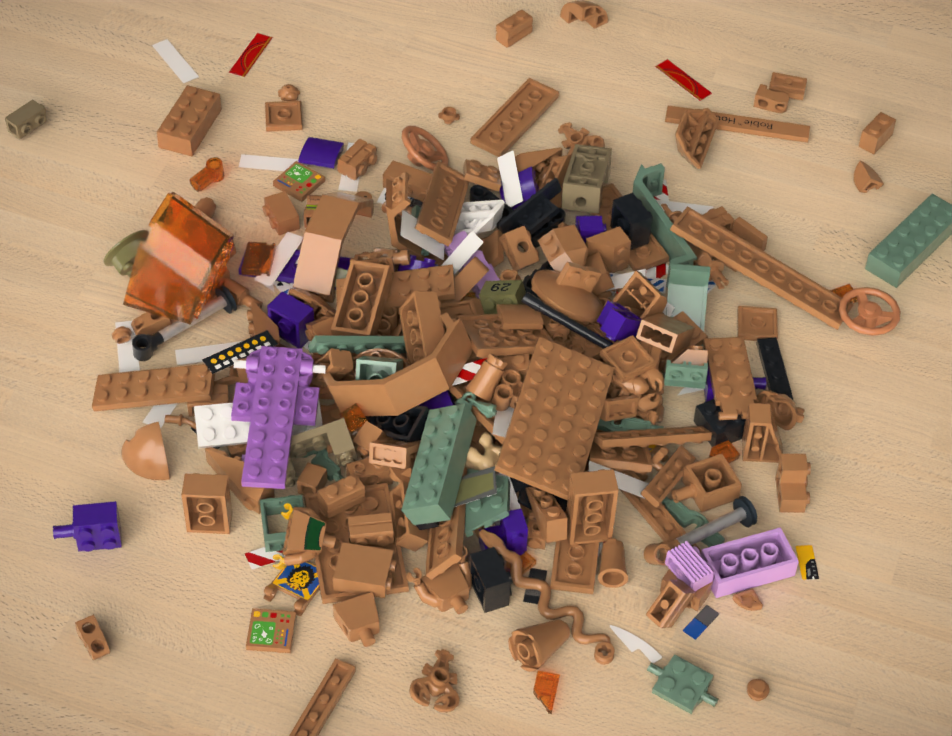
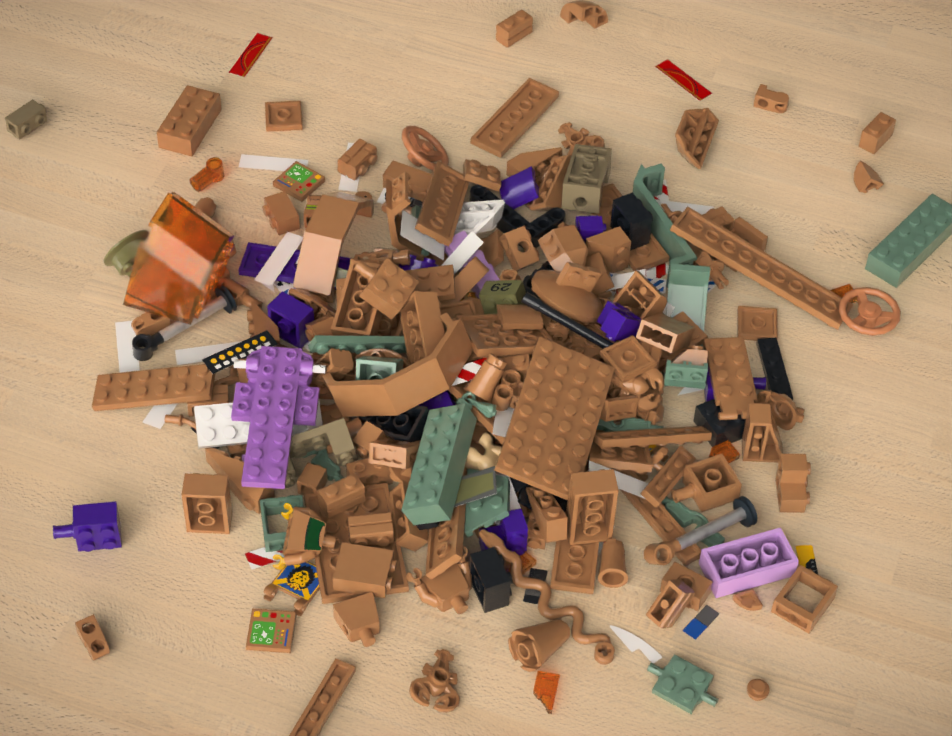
medium nougat plate [112,326,132,344] -> none
medium nougat brick [121,422,170,480] -> none
white sticker [152,39,199,83] -> none
clear orange plate [241,242,276,276] -> none
medium nougat animal [278,84,300,101] -> none
dark purple slope [298,137,344,169] -> none
clear orange plate [339,403,368,432] -> none
medium nougat plate [438,107,460,124] -> none
white sticker [497,151,523,207] -> none
black bracket [498,178,562,235] -> none
medium nougat tile [665,105,810,143] -> none
lavender brick [665,541,714,591] -> none
medium nougat plate [769,72,807,100] -> none
none -> medium nougat brick [353,258,419,320]
none -> medium nougat window [771,565,838,634]

